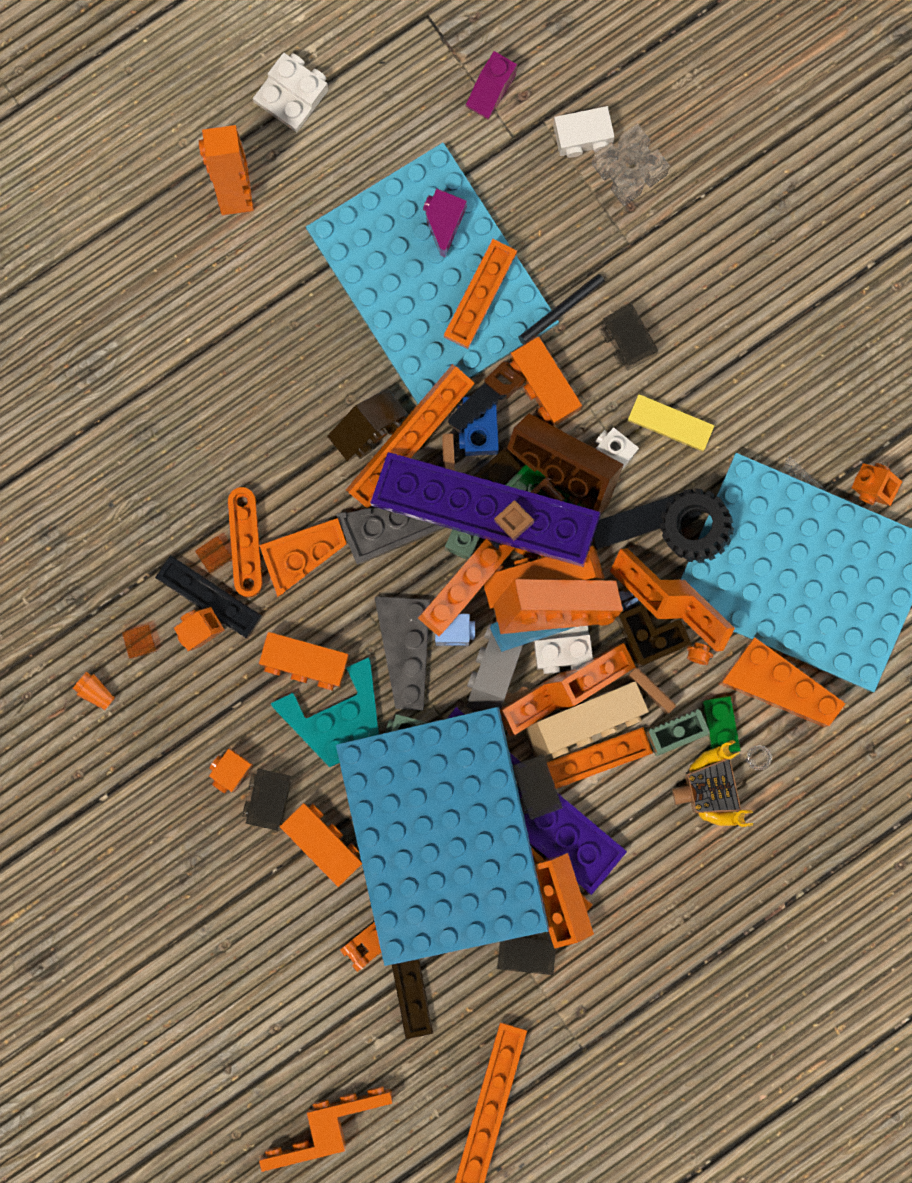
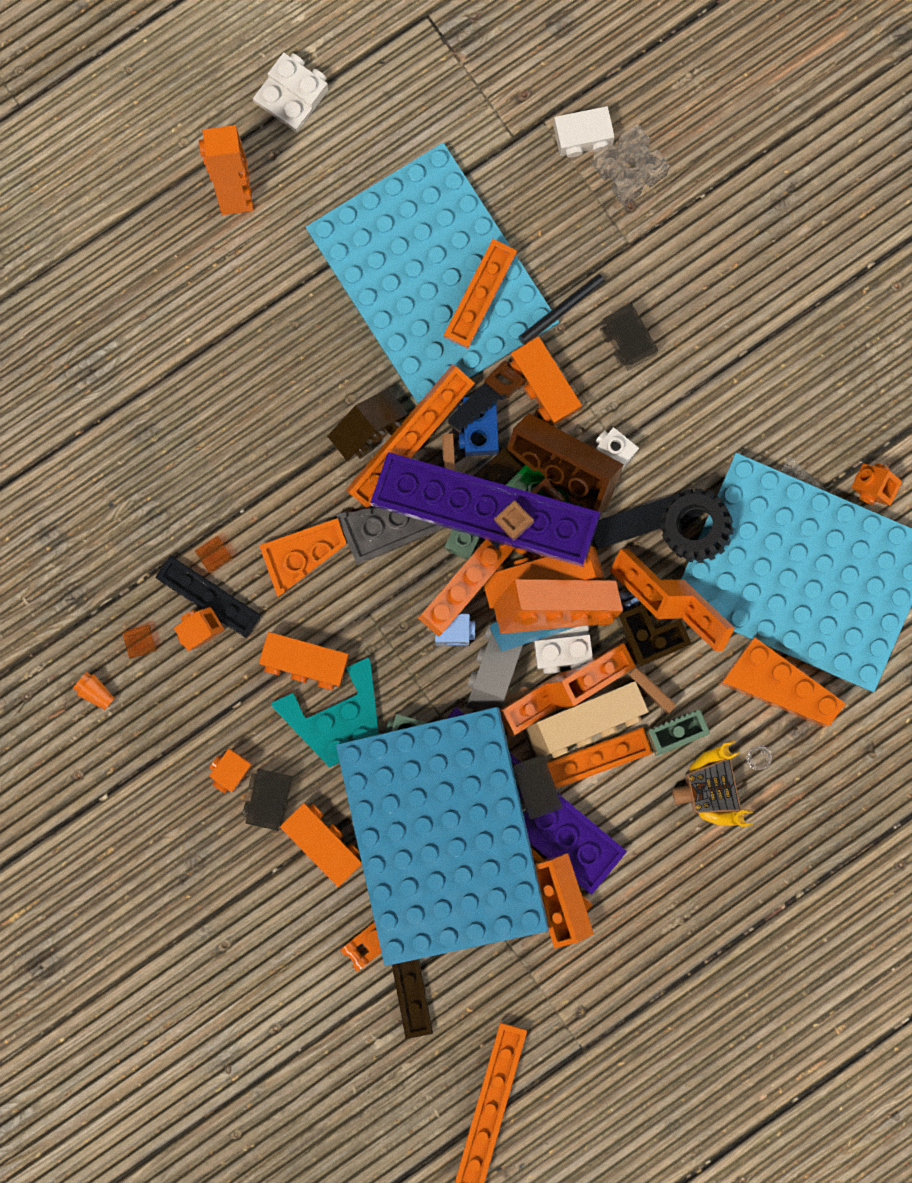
orange plate [228,487,263,598] -> none
orange bracket [259,1086,393,1172] -> none
flat silver wing [375,597,430,710] -> none
magenta slope [423,188,467,257] -> none
magenta slope [466,51,517,120] -> none
clear smoke brick [497,933,556,975] -> none
light yellow tile [628,394,714,452] -> none
orange plate [687,643,714,665] -> none
green plate [702,696,741,752] -> none

